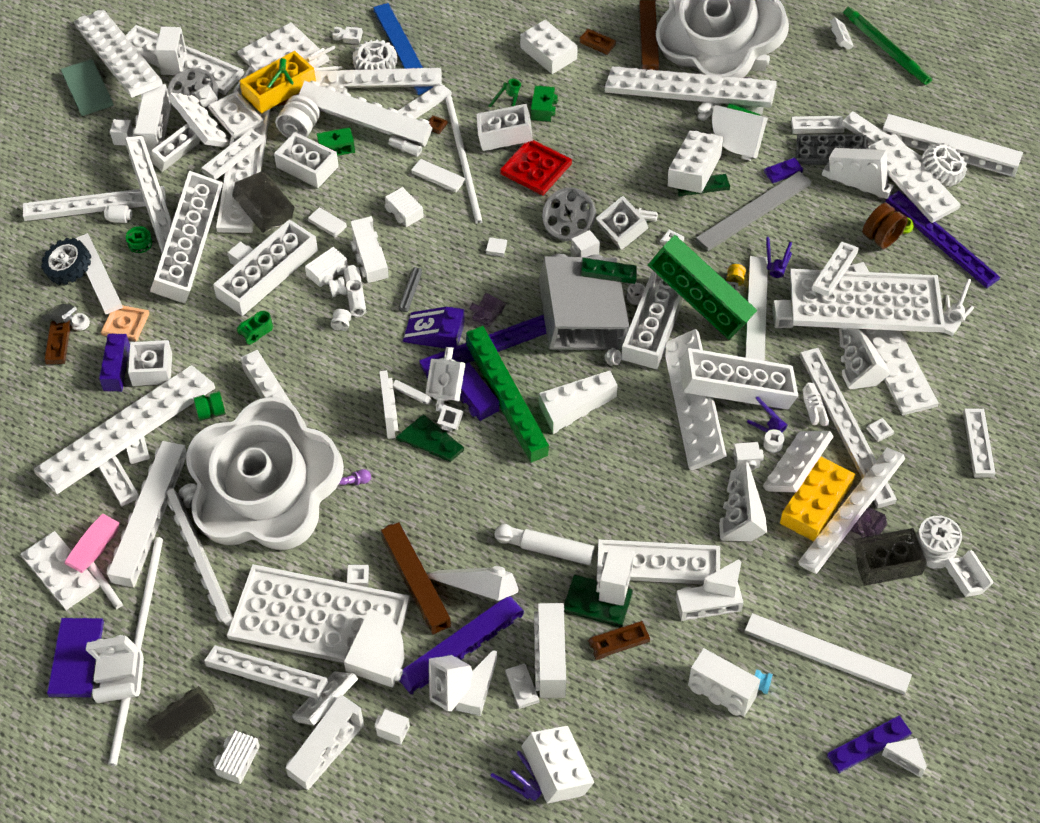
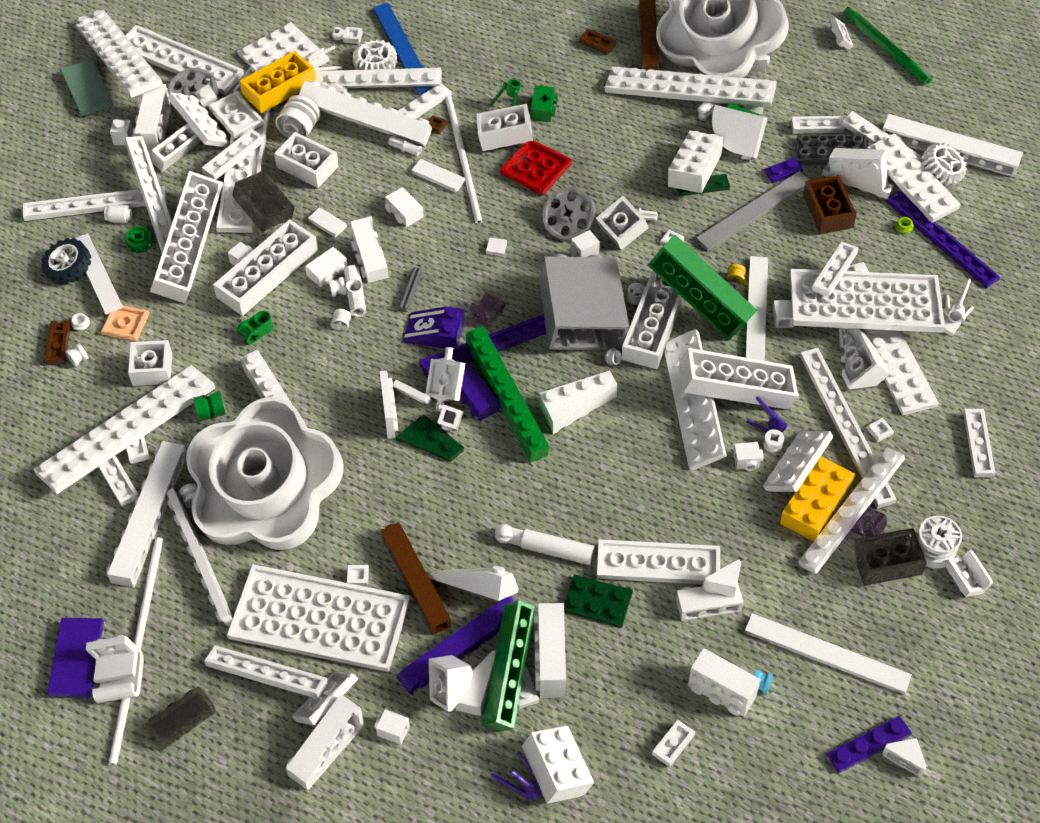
white plate [21,531,100,610] -> none
dark grey slope [41,304,77,324] -> none
bright pink slope [65,514,120,573] -> none
white bar [88,562,123,609] -> none
dark purple brick [99,334,130,392] -> none
white brick [154,27,186,75] -> none
white brick [214,730,260,784] -> none
green plant [267,58,294,88] -> none
green brick [316,128,355,156] -> none
medium lavender bar [339,469,371,485] -> none
white brick [344,609,404,688] -> none
white brick [520,20,577,74] -> none
dark green plate [580,257,637,284] -> none
reddish brown plate [588,621,650,660] -> none
white brick [596,545,634,606] -> none
white wedge [719,462,767,541] -> none
dark purple plant [766,237,792,278] -> none
white hinge [803,383,829,426] -> none
reddish brown wheel [862,203,908,249] -> none
none -> white wheel [65,343,89,367]
none -> green brick [482,600,536,731]
none -> white plate [652,720,695,767]
none -> reddish brown brick [803,175,857,234]

